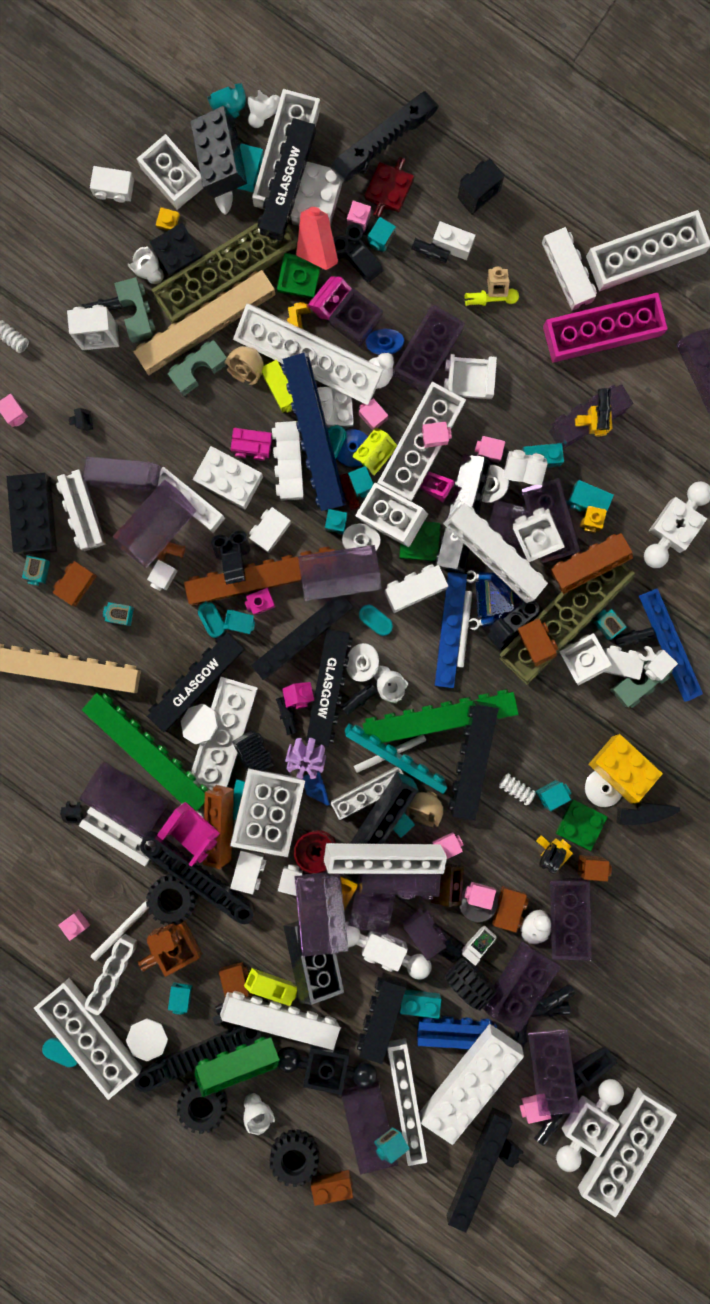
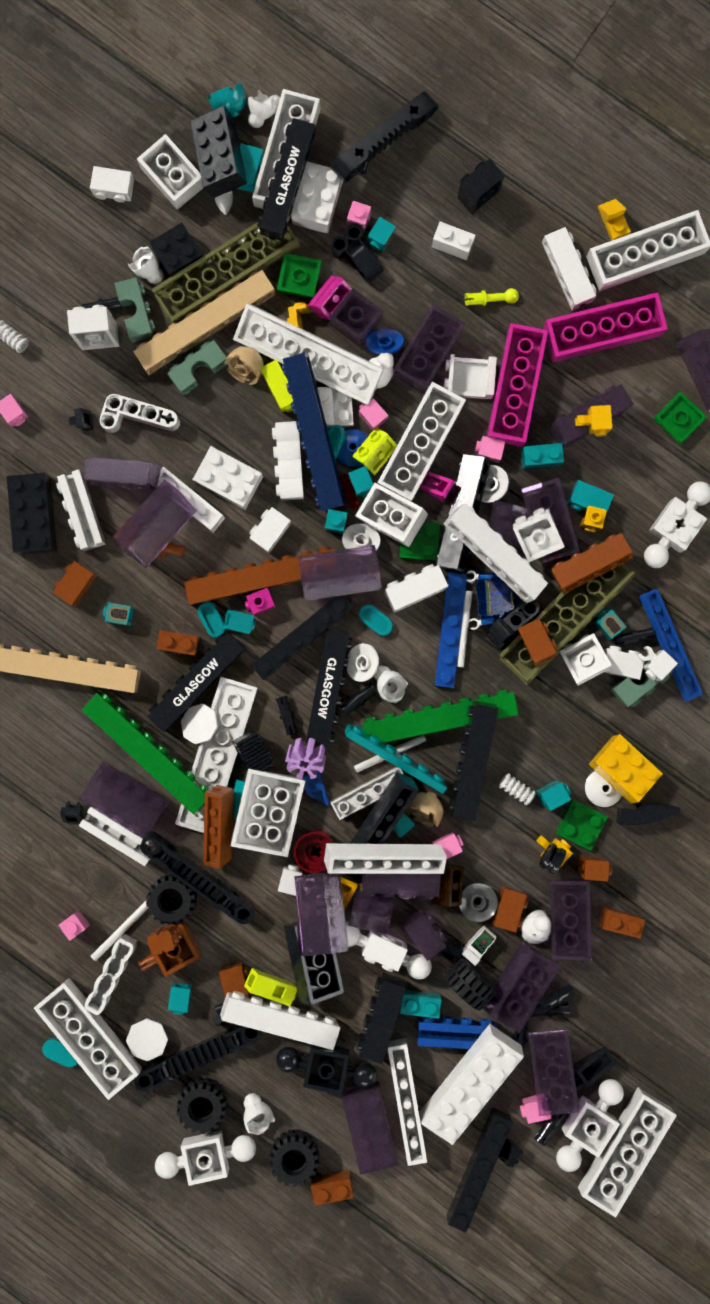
brick [22,556,50,586] -> none
white brick [147,560,178,591] -> none
yellow plate [156,207,180,231] -> none
dark pink panel [157,802,220,867] -> none
green brick [195,1037,279,1097] -> none
black piece [211,531,250,585] -> none
white brick [230,848,266,894] -> none
dark pink brick [231,428,273,461] -> none
dark pink brick [283,682,314,709] -> none
coral slope [296,207,338,270] -> none
dark red plate [364,157,414,219] -> none
teal brick [374,1127,410,1164] -> none
black pin [411,237,450,264] -> none
bright pink brick [422,422,452,448] -> none
bright pink brick [465,882,496,910] -> none
tan brick [487,267,510,297] -> none
white brick [504,450,547,485] -> none
black pin [596,388,612,430] -> none
none -> white beam [100,394,180,433]
none -> white brick [155,1130,256,1186]
none -> dark orange brick [156,630,201,656]
none -> dark pink brick [486,323,548,447]
none -> yellow slope [598,199,631,241]
none -> dark orange brick [598,906,645,939]
none -> green plate [653,391,707,445]

